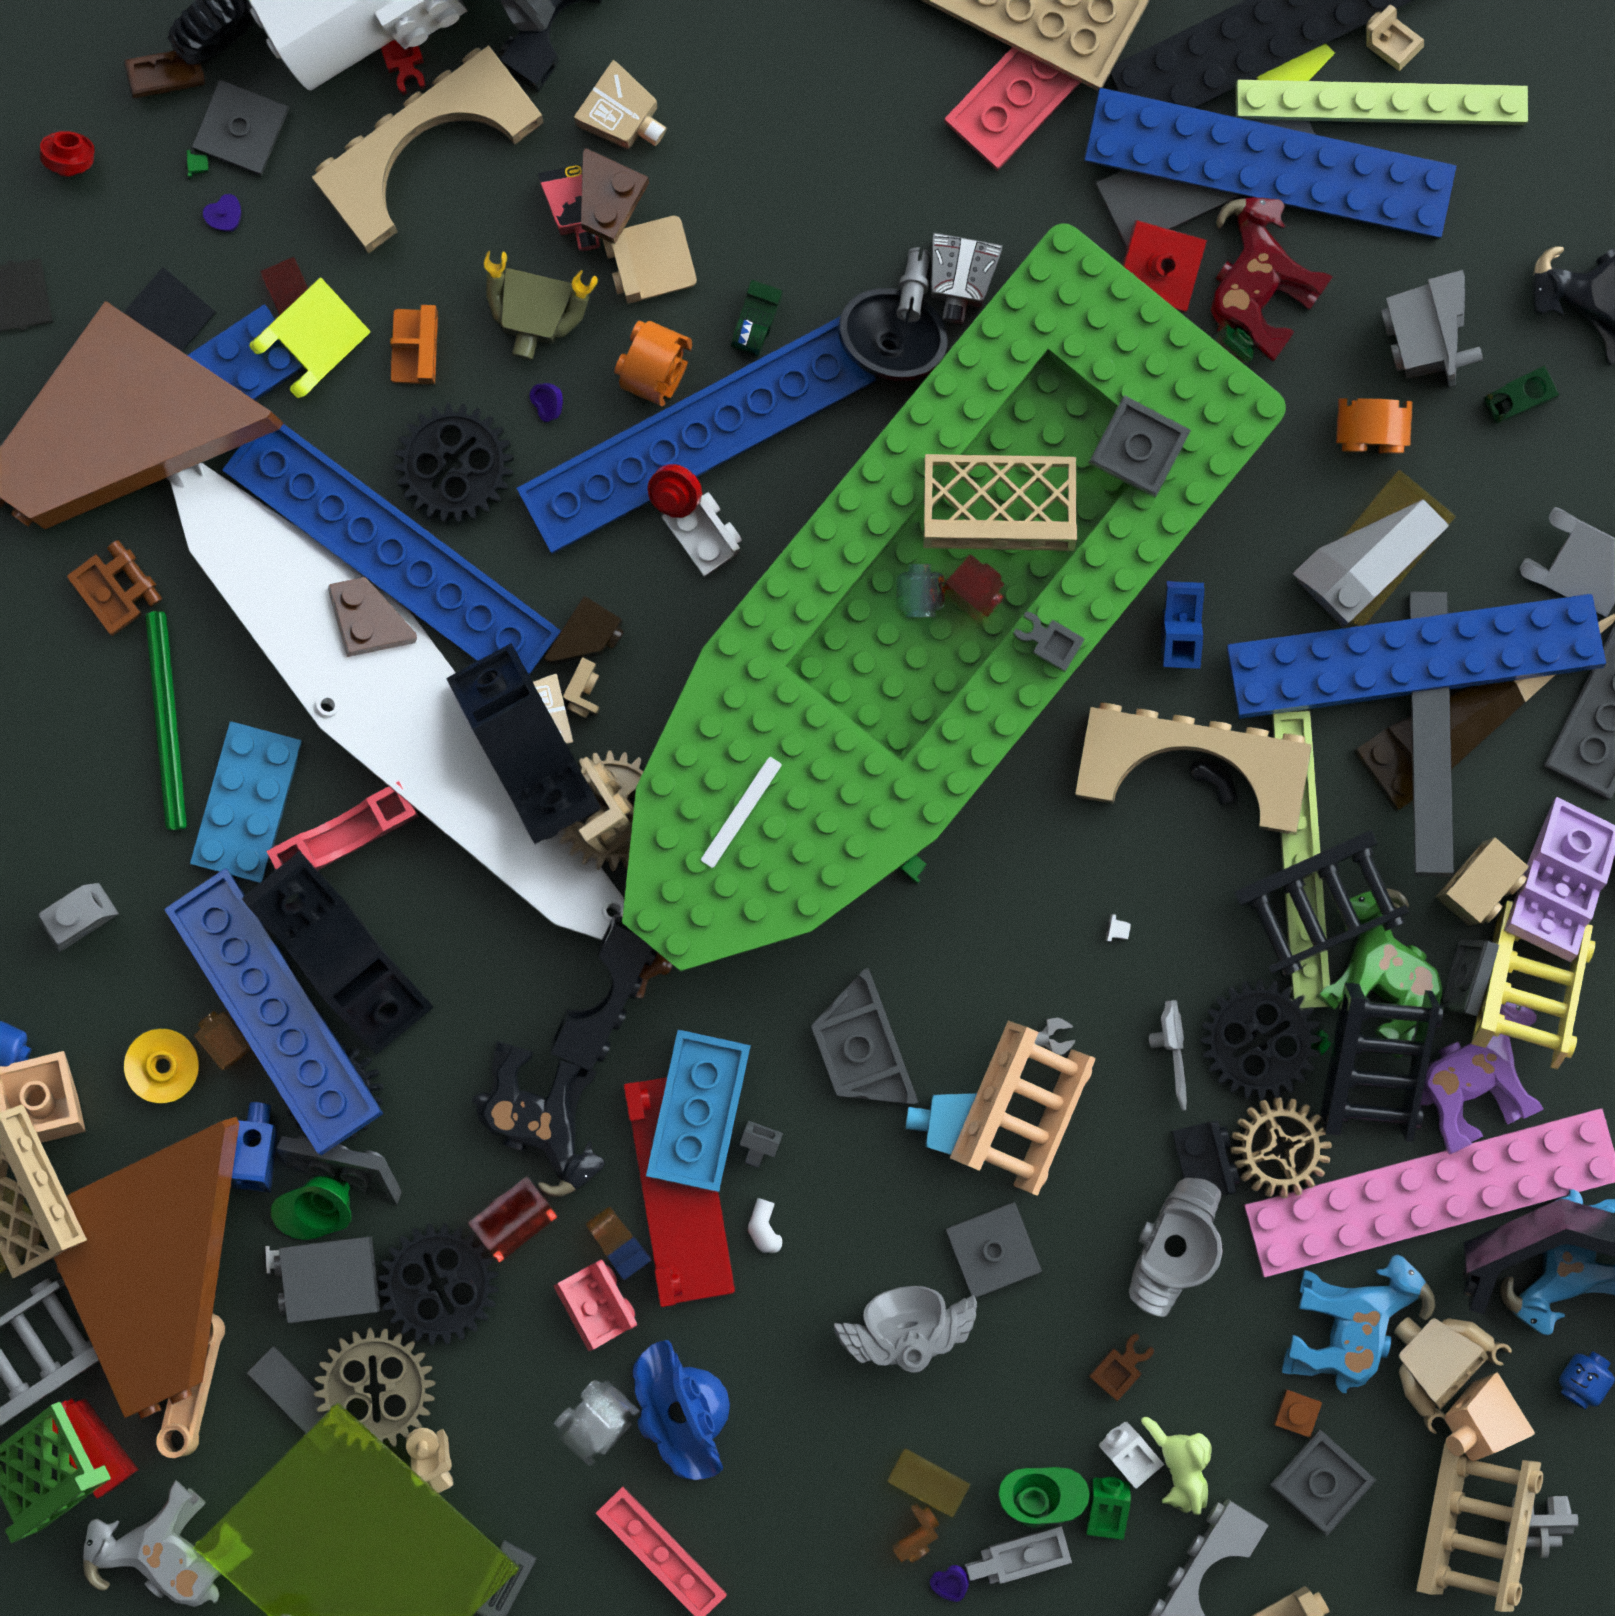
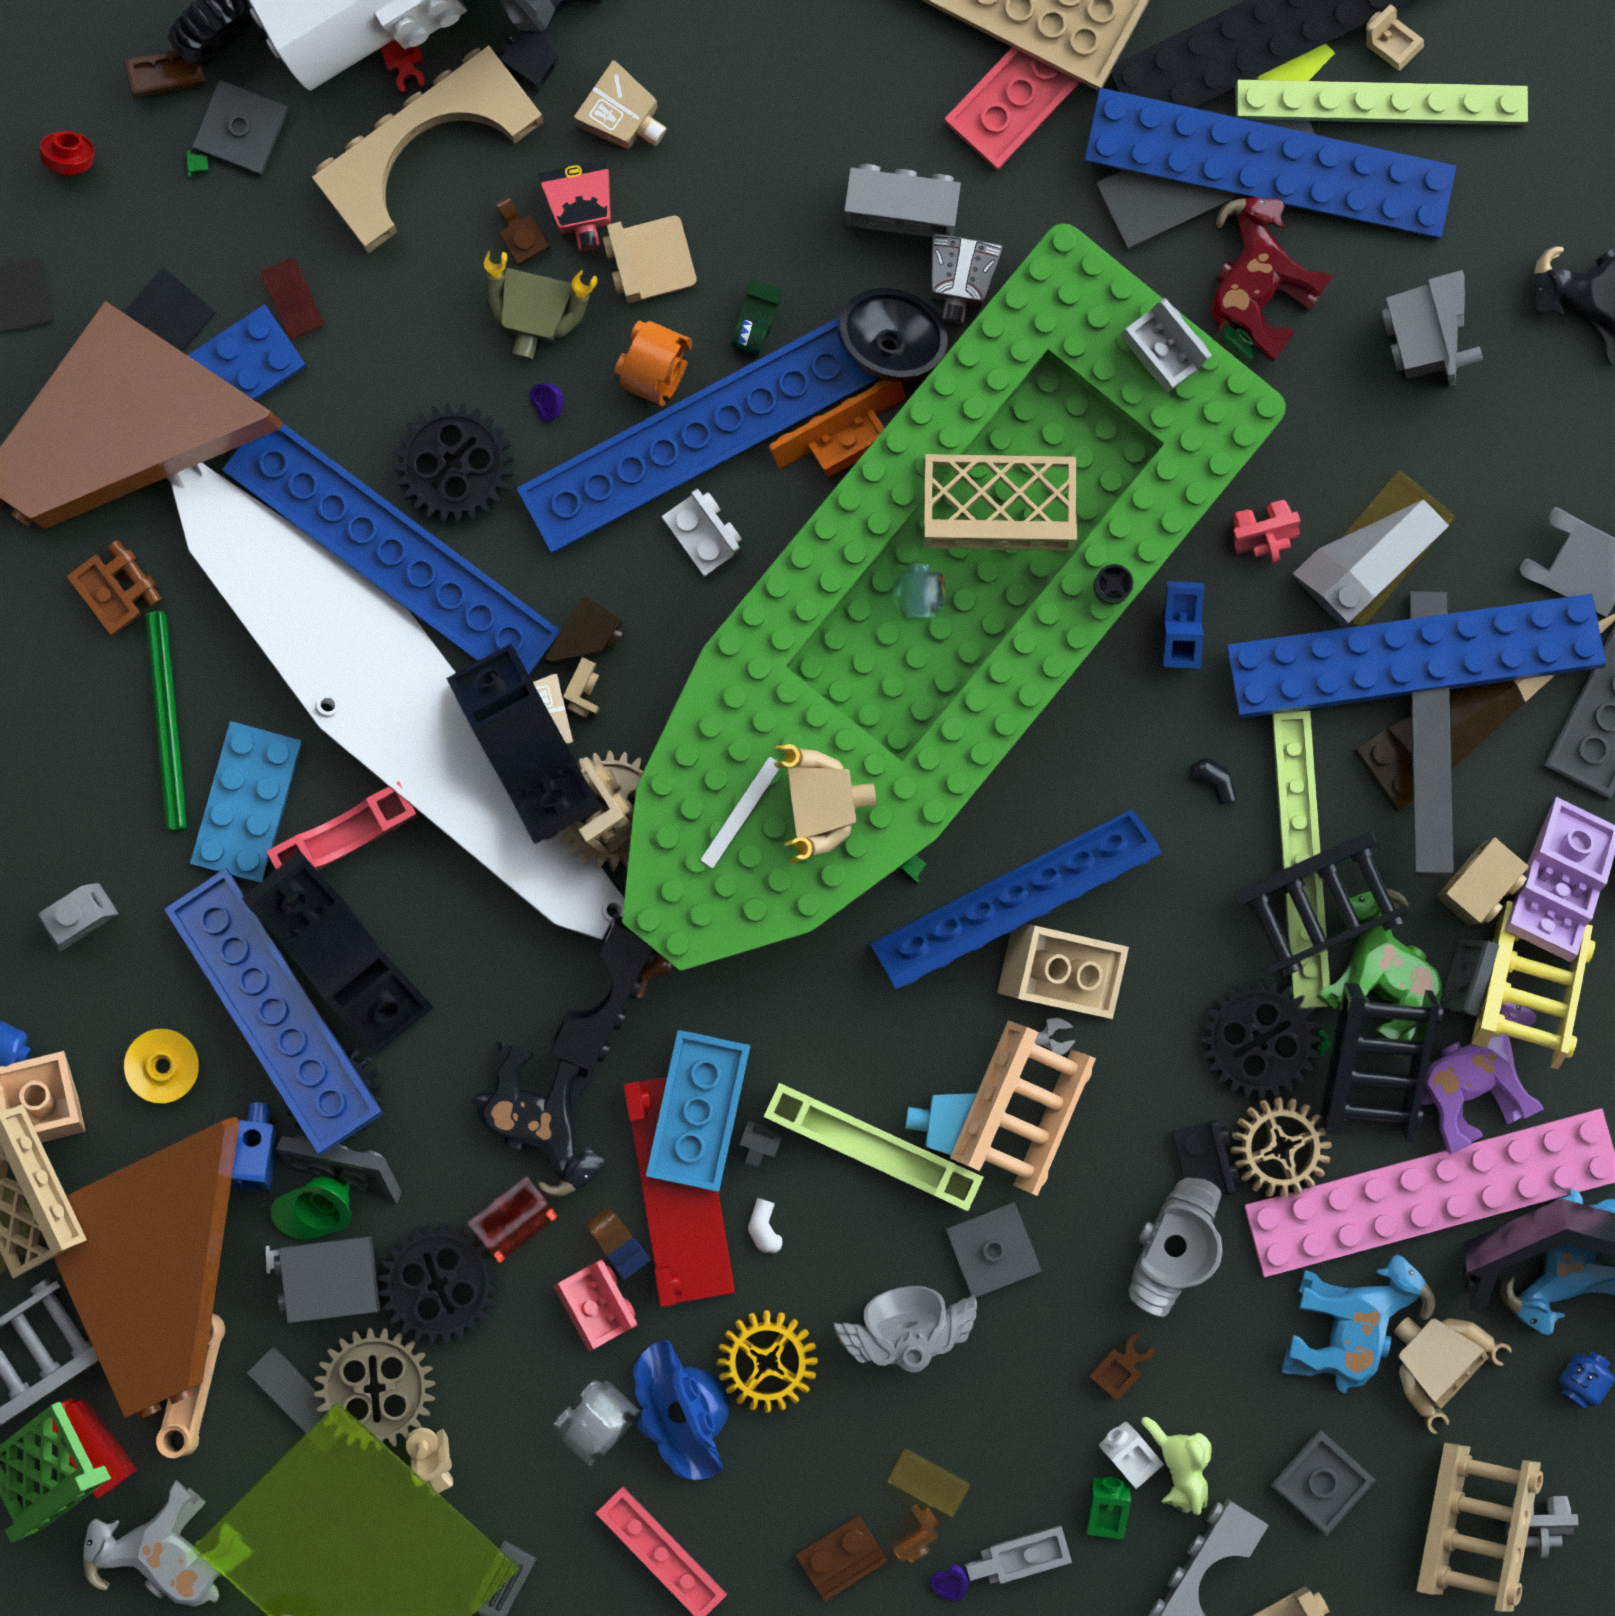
clear orange brick [194,1011,252,1070] -> none
dark purple piece [203,194,242,232] -> none
neon yellow flag [249,277,371,398] -> none
wing [328,577,417,657] -> none
orange panel [390,305,438,384] -> none
reddish brown wing [581,148,649,244] -> none
red plate [647,464,703,518] -> none
dark grey wing [811,968,918,1104] -> none
light grey pin [897,247,931,322] -> none
clear red brick [944,554,1004,620] -> none
green piece [998,1467,1090,1528] -> none
dark grey plate [1013,612,1085,673] -> none
tan arch [1075,703,1312,835] -> none
dark grey plate [1089,395,1191,498] -> none
white piece [1105,914,1131,942] -> none
red tile [1122,220,1207,312] -> none
light grey piece [1149,1000,1187,1111] -> none
dark orange plate [1273,1389,1322,1437] -> none
orange brick [1336,398,1413,454] -> none
light nougat torso [1445,1372,1535,1461] -> none
dark green leg [1483,365,1560,424] -> none
none -> reddish brown plate [496,196,550,266]
none -> yellow gear [717,1310,818,1413]
none -> yellowish green arch [764,1083,984,1211]
none -> orange bracket [769,379,906,478]
none -> tan torso [774,744,877,863]
none -> reddish brown plate [796,1514,888,1602]
none -> light grey brick [843,164,961,238]
none -> blue plate [870,809,1161,989]
none -> tan slope [997,923,1129,1019]
none -> black wheel [1093,564,1134,606]
none -> light grey bracket [1120,298,1211,393]
none -> coral hips [1233,500,1301,564]

